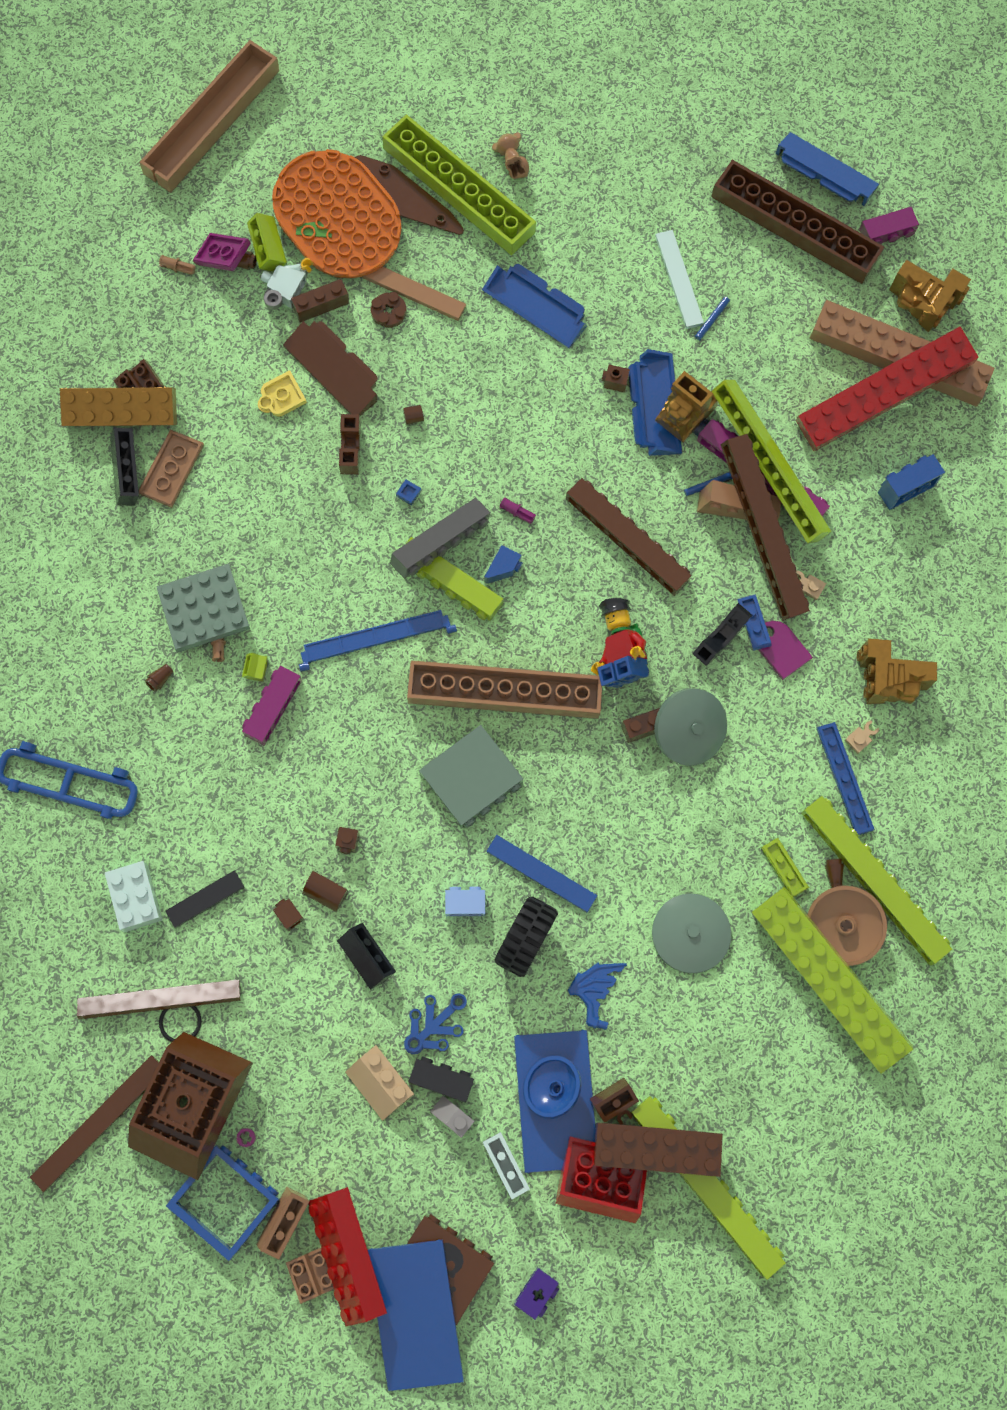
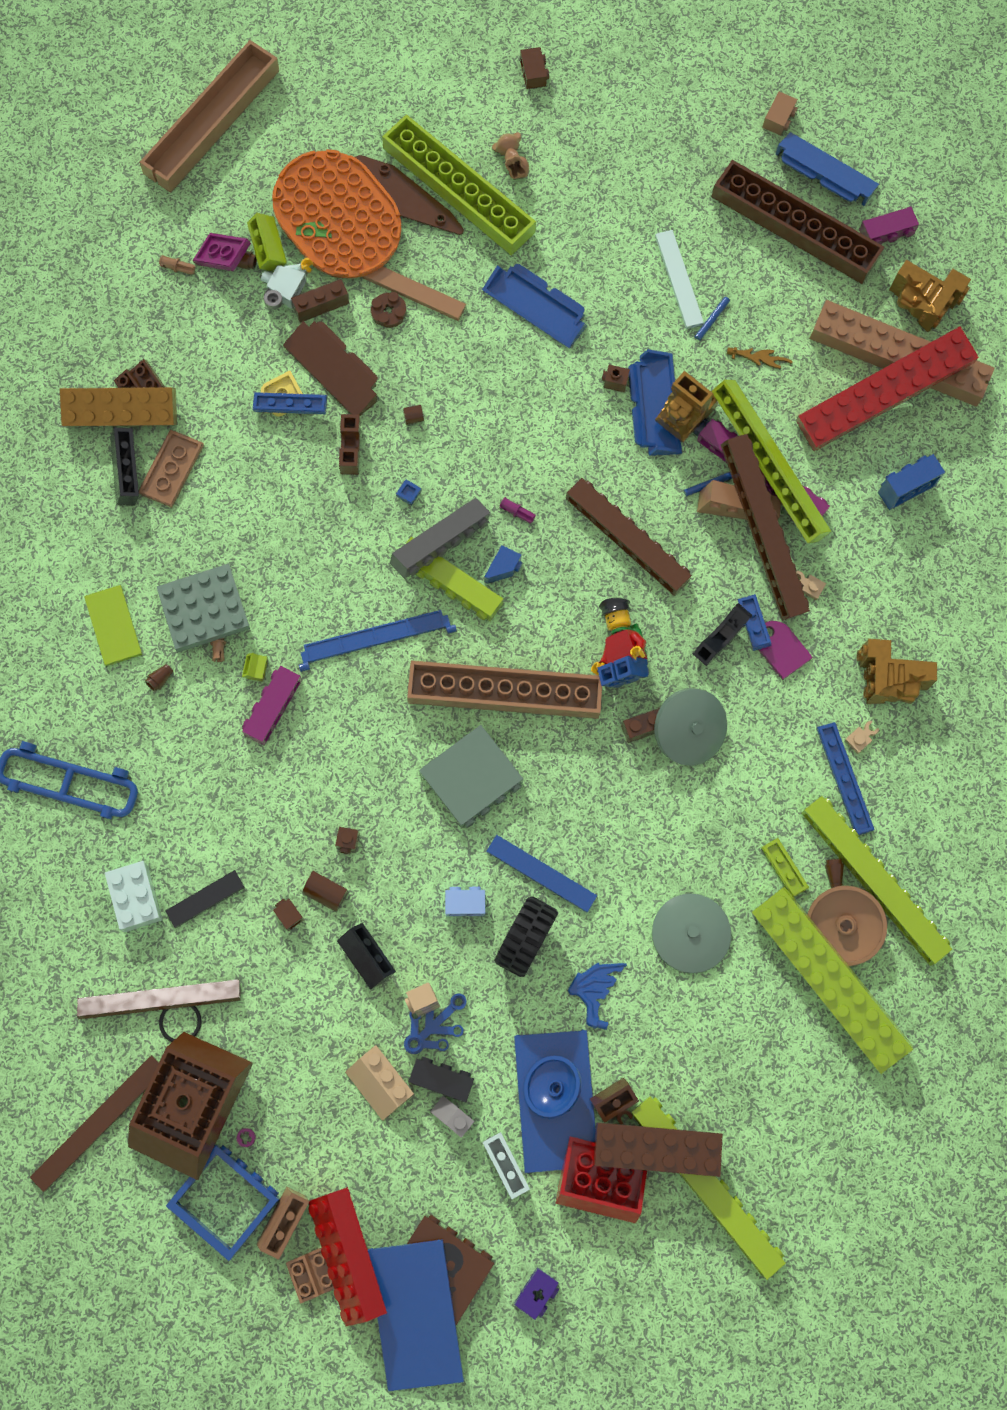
none -> lime tile [84,585,143,666]
none -> blue tile [252,392,328,415]
none -> tan brick [405,982,441,1017]
none -> reddish brown brick [520,47,549,89]
none -> pearl gold piece [727,347,793,369]
none -> medium nougat brick [762,91,798,136]

